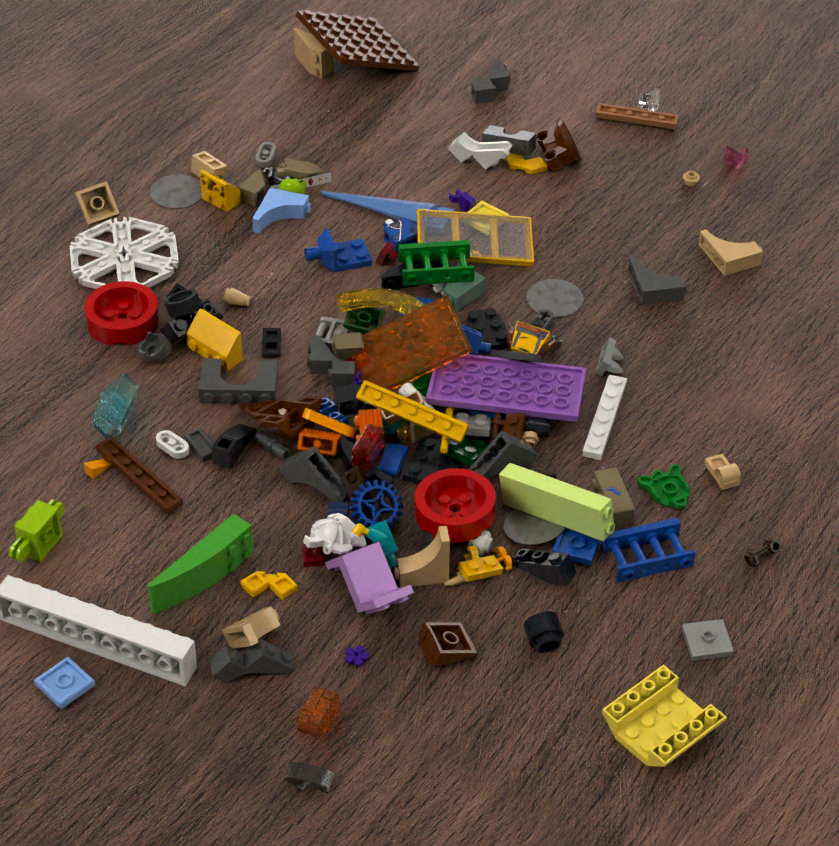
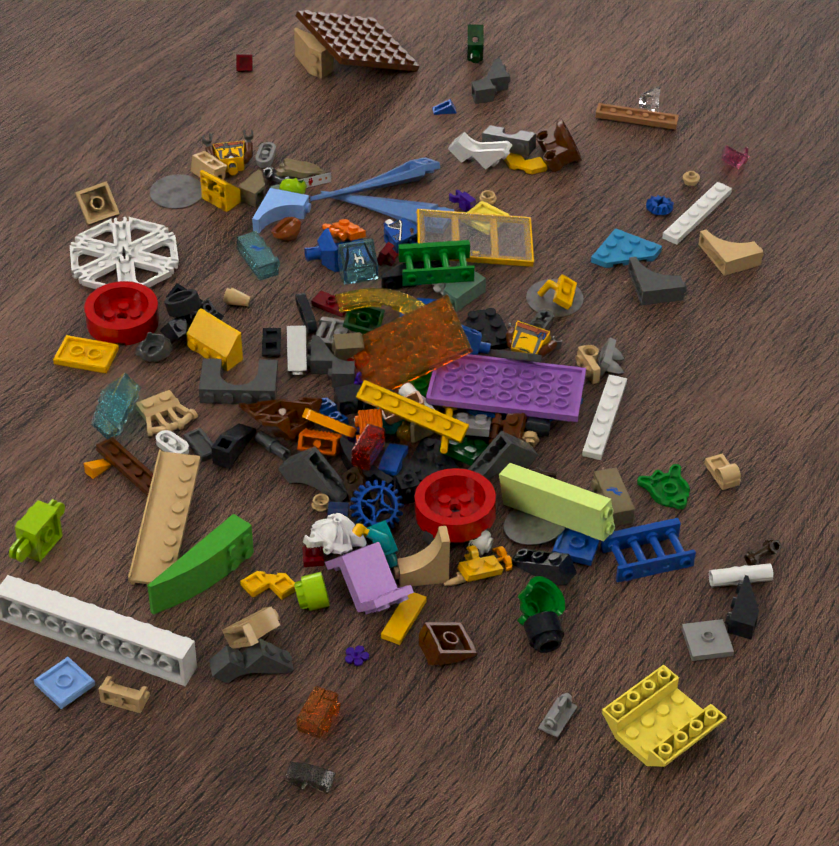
none -> yellow tile [53,335,119,373]
none -> tan hinge [99,676,150,713]
none -> tan plate [128,449,201,587]
none -> tan plate [135,390,198,437]
none -> torso [202,129,254,175]
none -> dark red tile [236,54,253,71]
none -> clear light blue brick [237,231,280,281]
none -> dark orange hat [270,217,301,241]
none -> white arch [287,326,307,375]
none -> lime piece [294,572,330,611]
none -> black beam [295,293,317,333]
none -> medium blue plate [310,157,440,201]
none -> dark red plate [311,291,349,317]
none -> tan plate [311,494,330,512]
none -> orange plate [322,219,366,241]
none -> clear light blue slope [338,238,378,285]
none -> yellow tile [381,592,427,645]
none -> black brick [395,471,420,505]
none -> blue piece [432,99,457,115]
none -> dark green torso [467,24,484,63]
none -> tan plate [479,190,497,205]
none -> green helmet [517,576,565,626]
none -> yellow plate [537,274,577,310]
none -> light grey hinge [538,693,577,737]
none -> tan plate [575,345,601,384]
none -> dark azure plate [591,228,662,268]
none -> blue gear [646,195,674,215]
none -> white plate [662,182,732,245]
none -> white axle [709,563,773,587]
none -> black slope [725,575,759,640]

